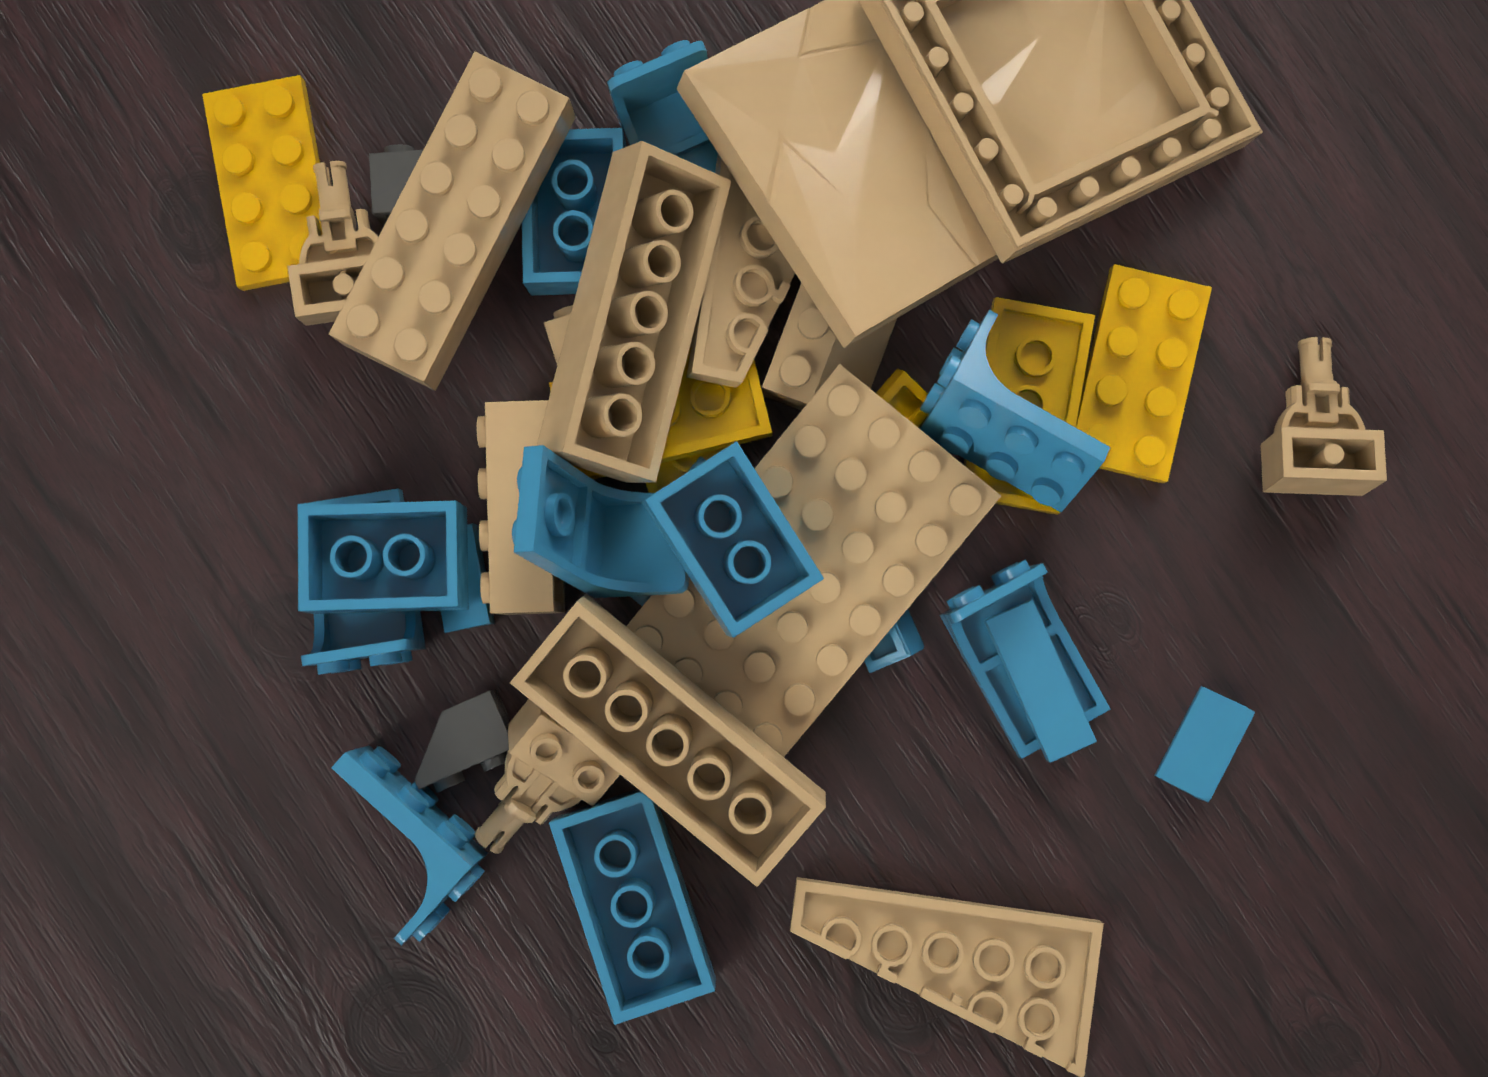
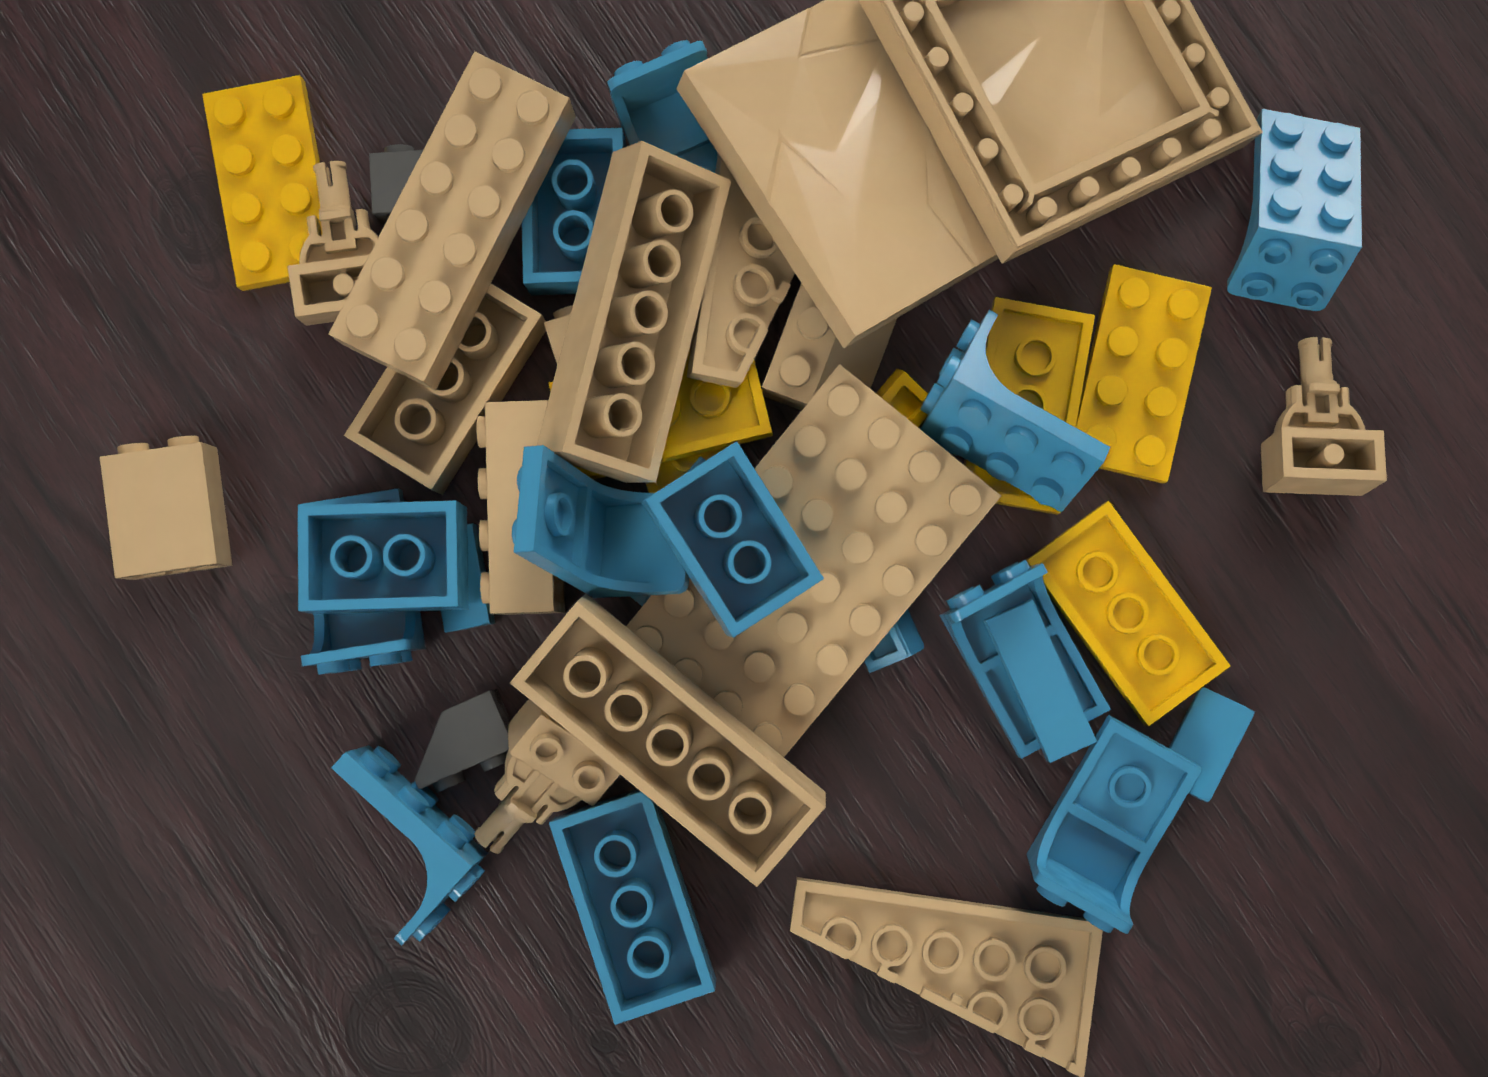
none -> tan brick [100,436,232,580]
none -> tan brick [344,284,546,495]
none -> yellow plate [1026,501,1230,726]
none -> dark azure bracket [1027,715,1202,934]
none -> dark azure bracket [1227,109,1362,311]

